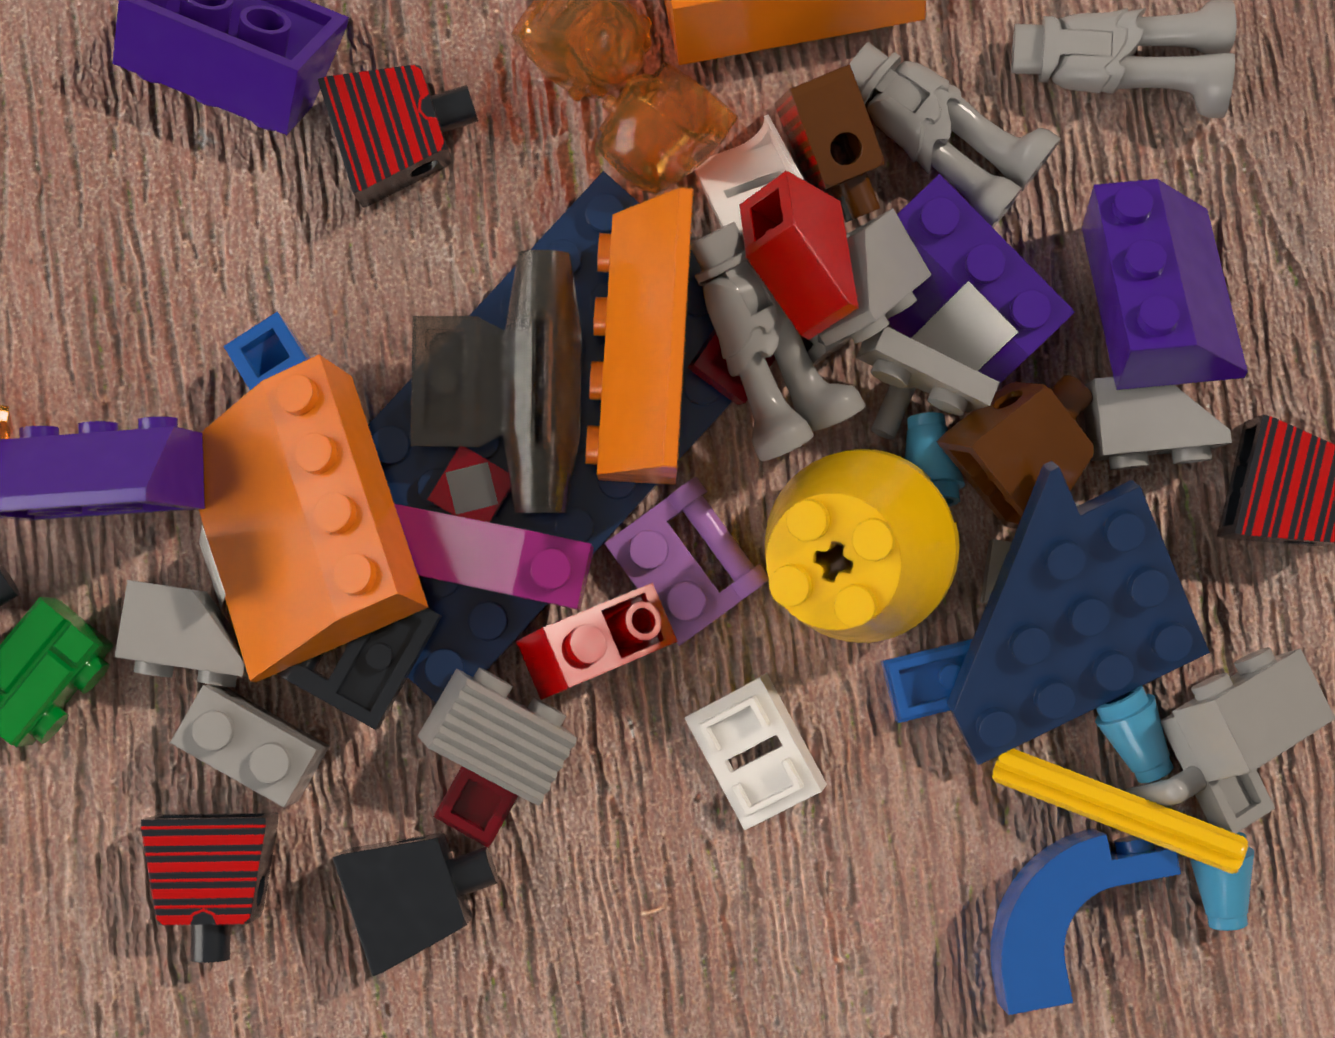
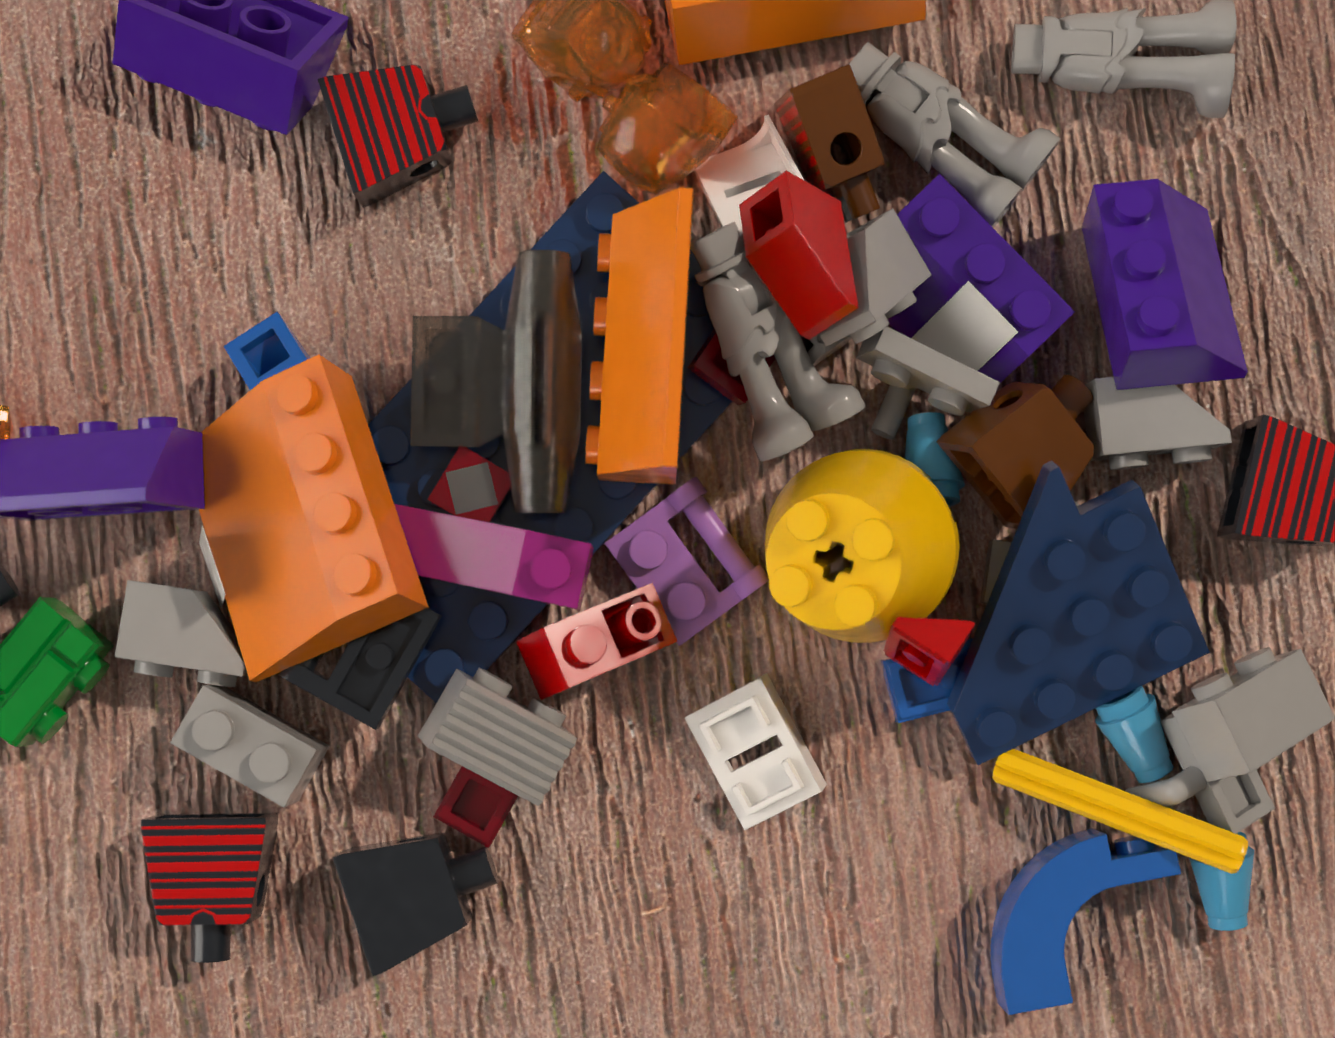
none -> red slope [883,617,976,686]

